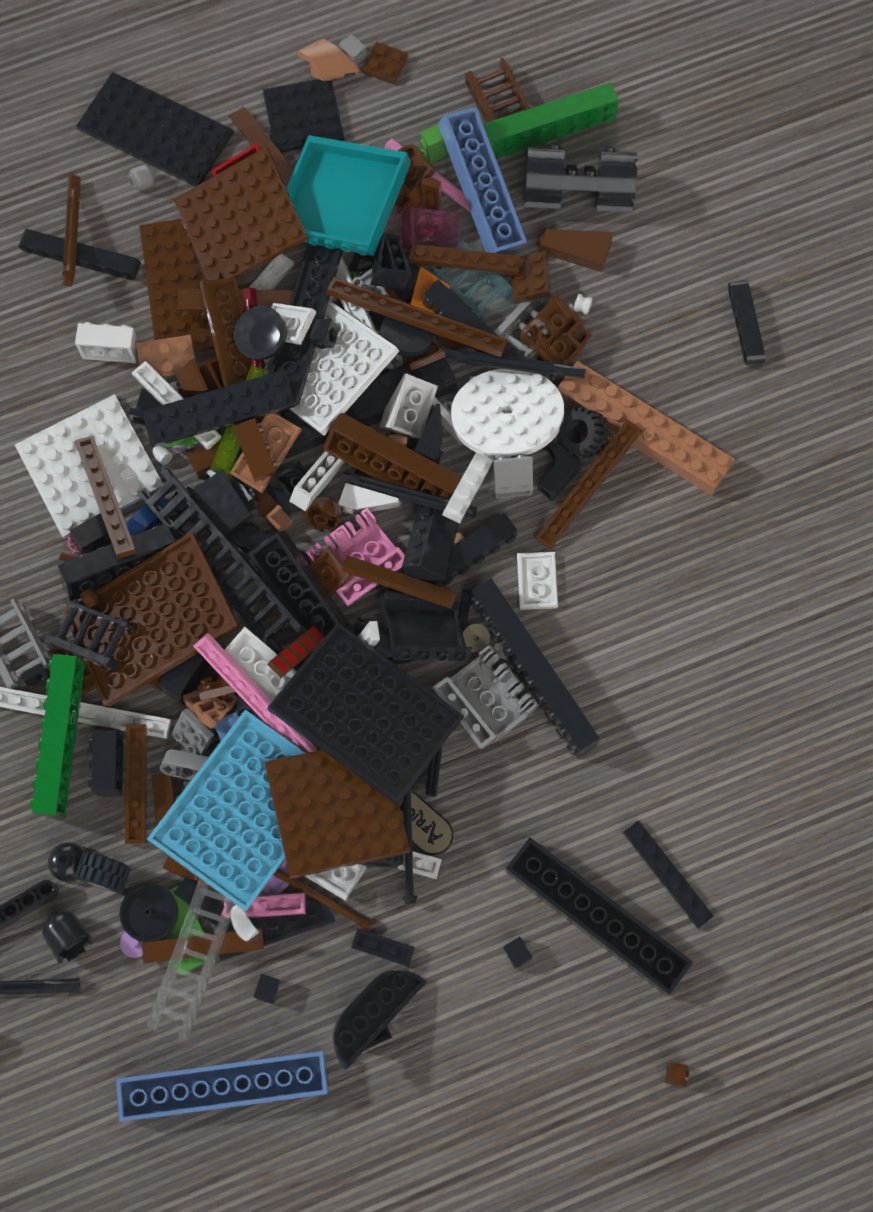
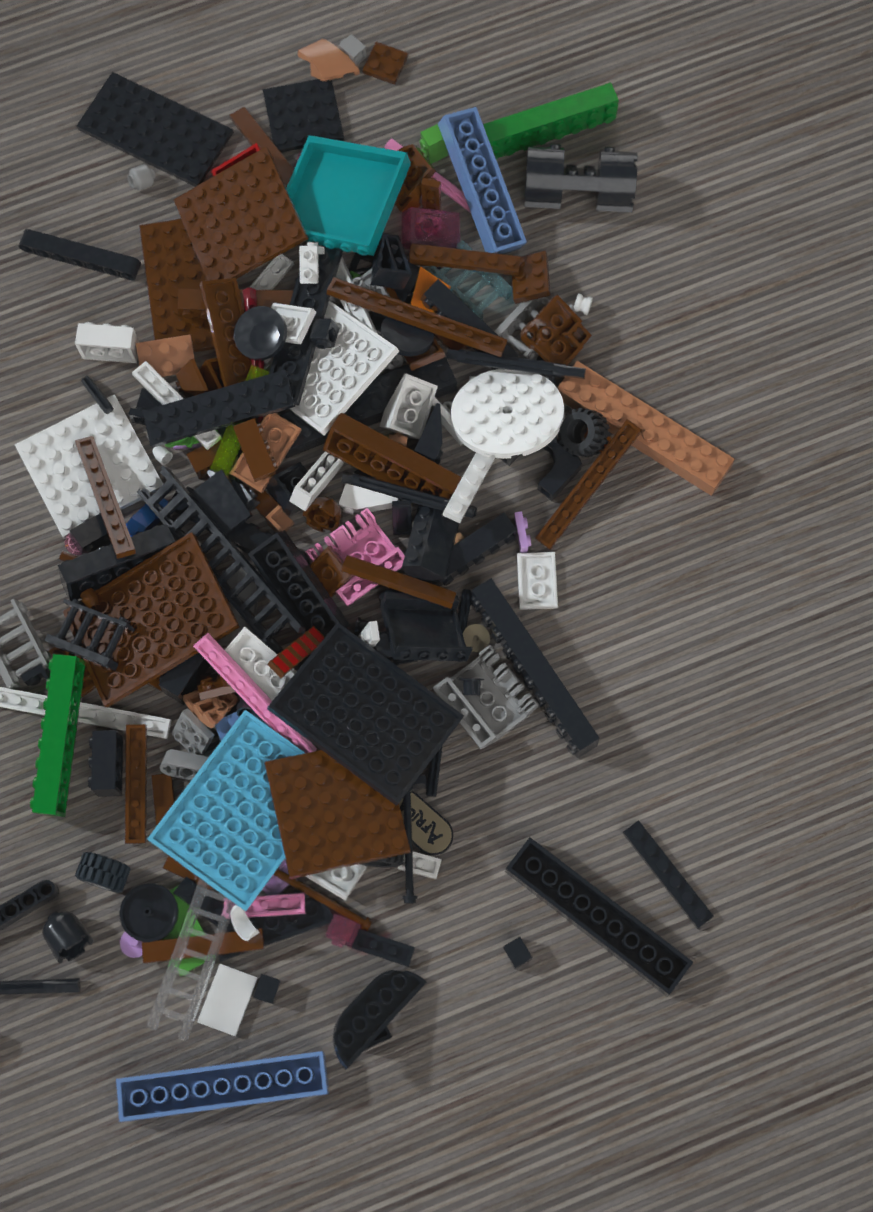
black cylinder [47,842,85,883] -> none
reddish brown piece [62,174,81,287] -> none
reddish brown fence [465,58,533,123] -> none
light grey slope [493,454,533,499] -> none
reddish brown slope [538,229,614,272] -> none
reddish brown brick [665,1062,689,1087] -> none
black beam [728,280,765,365] -> none
none -> black axle [81,375,114,414]
none -> white tile [197,964,258,1037]
none -> white bracket [300,242,324,284]
none -> clear pink brick [325,914,360,948]
none -> black tile [392,501,412,535]
none -> black piece [459,678,484,695]
none -> lavender plate [514,511,531,553]

